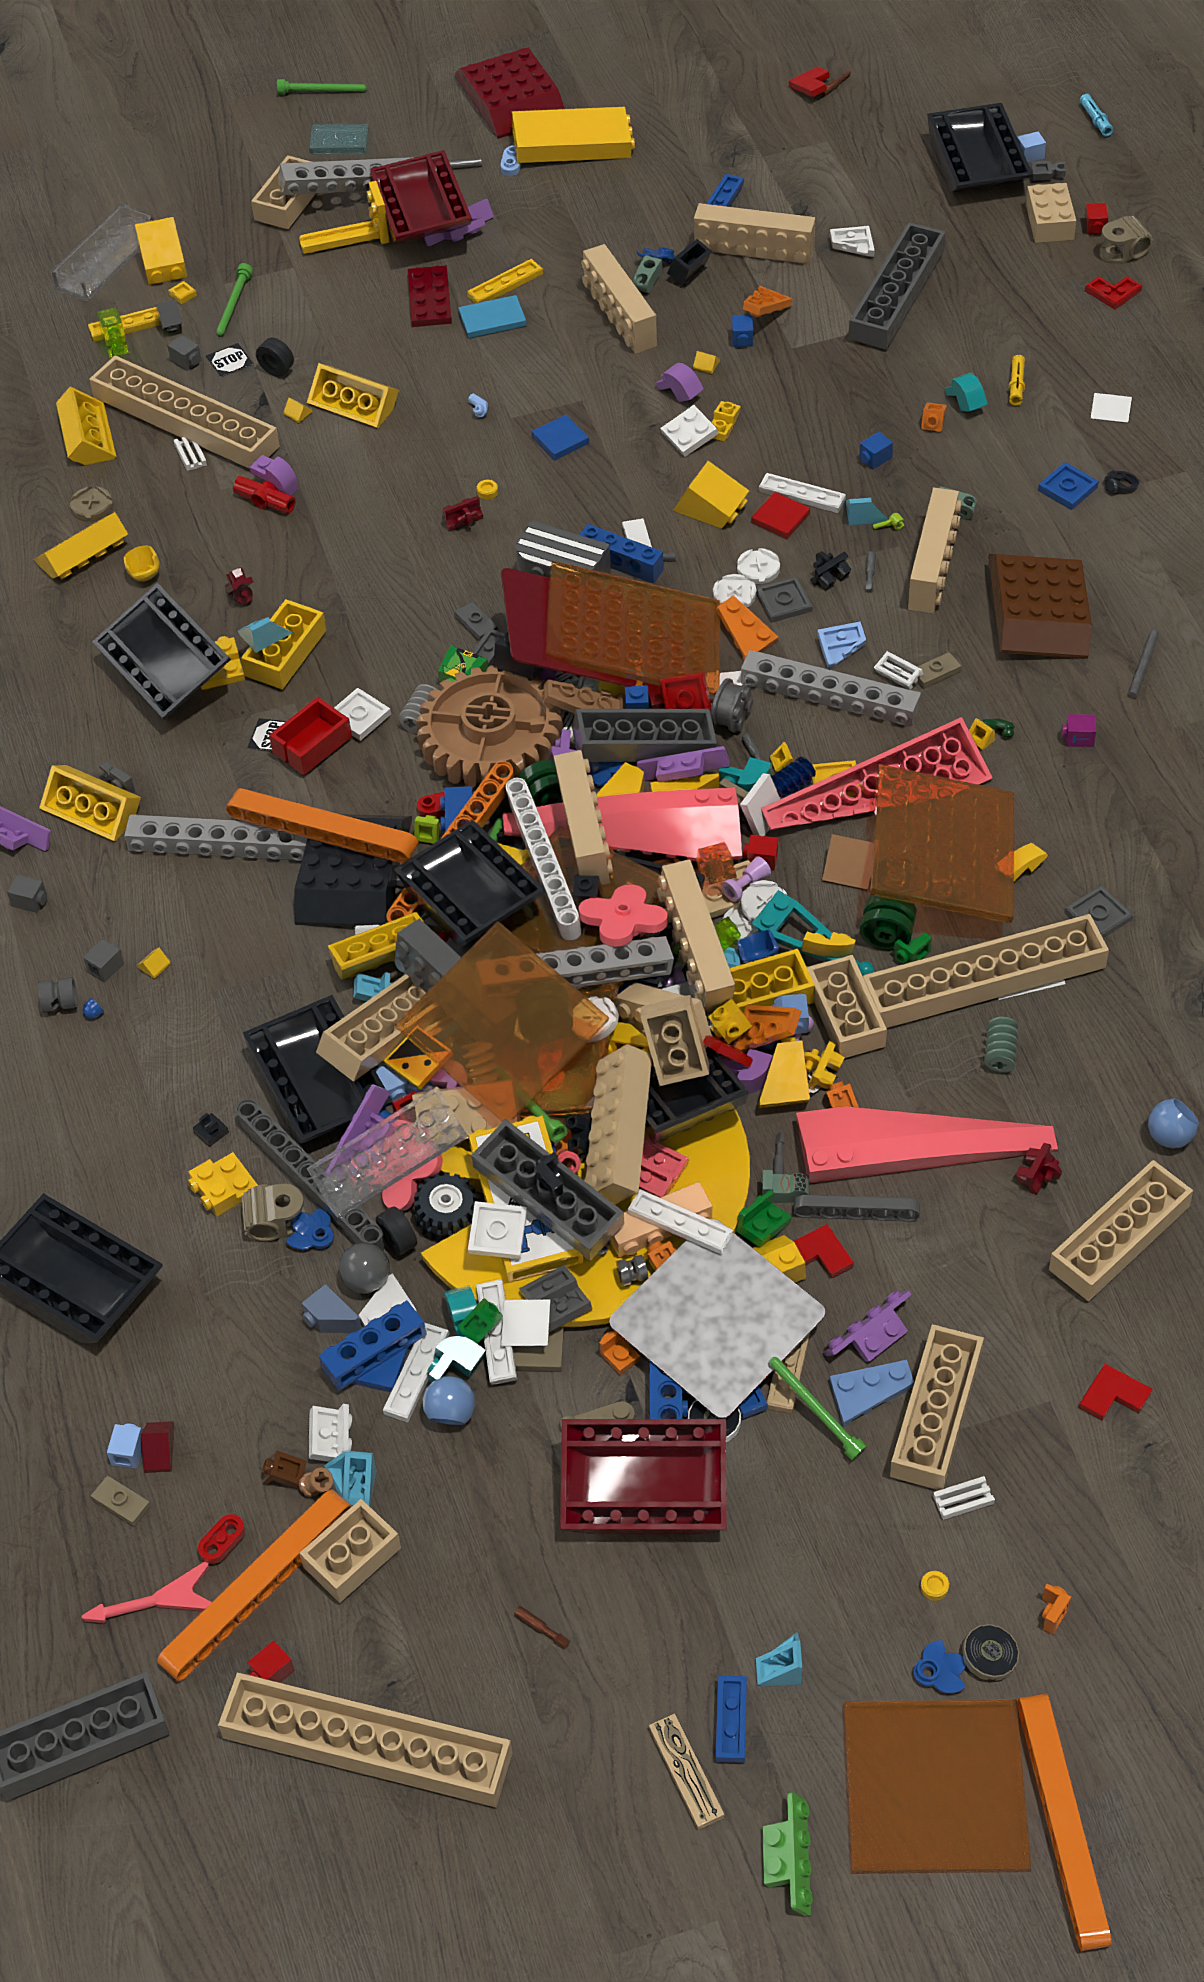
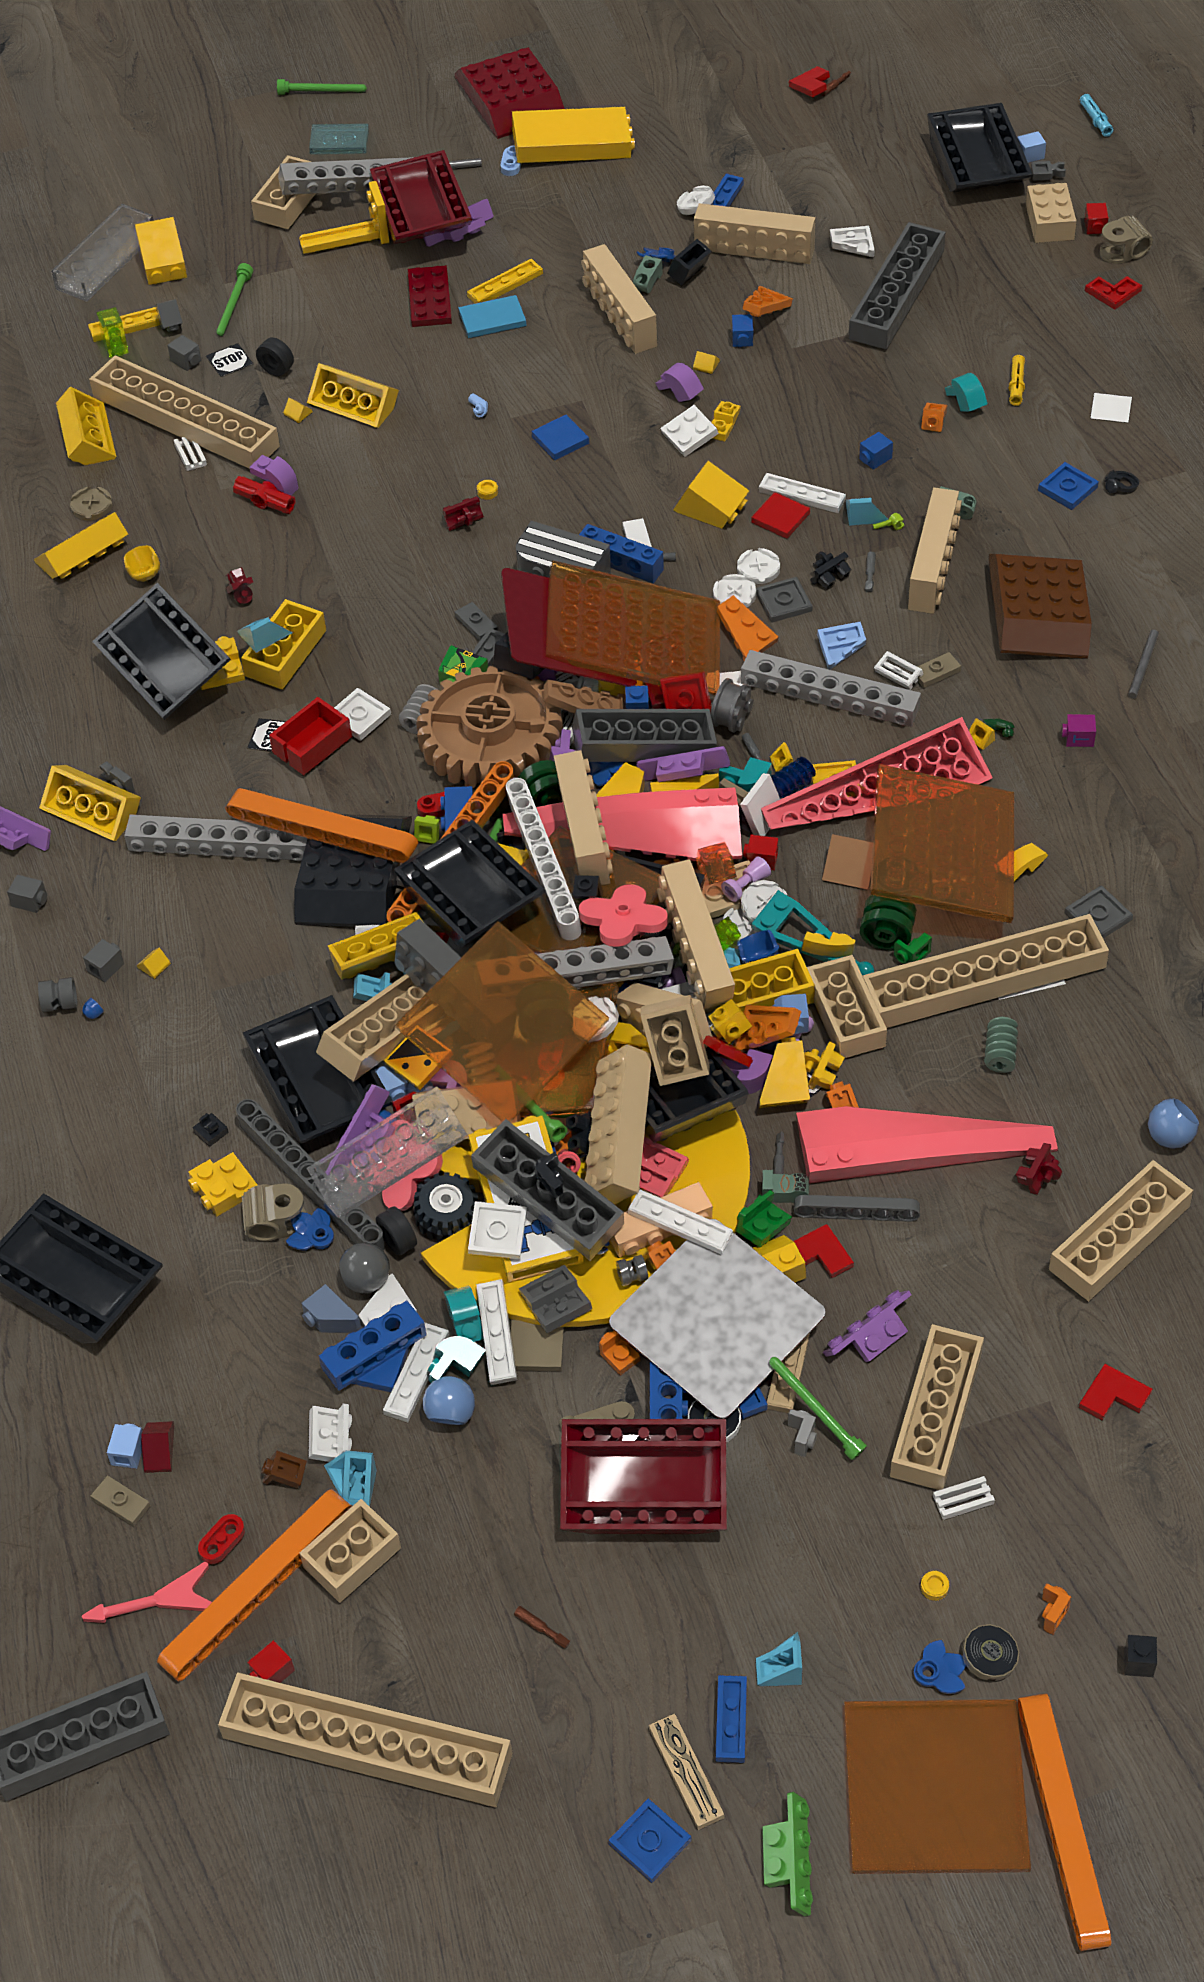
yellow tile [168,281,197,305] -> none
medium nougat bush [299,1467,333,1497] -> none
green bracket [456,1298,503,1344] -> none
white sticker [501,1300,550,1346] -> none
medium blue wing [829,1360,914,1427] -> none
none -> blue tile [609,1798,692,1883]
none -> white tile [677,185,715,215]
none -> light grey bracket [788,1409,817,1457]
none -> black brick [1124,1635,1157,1677]

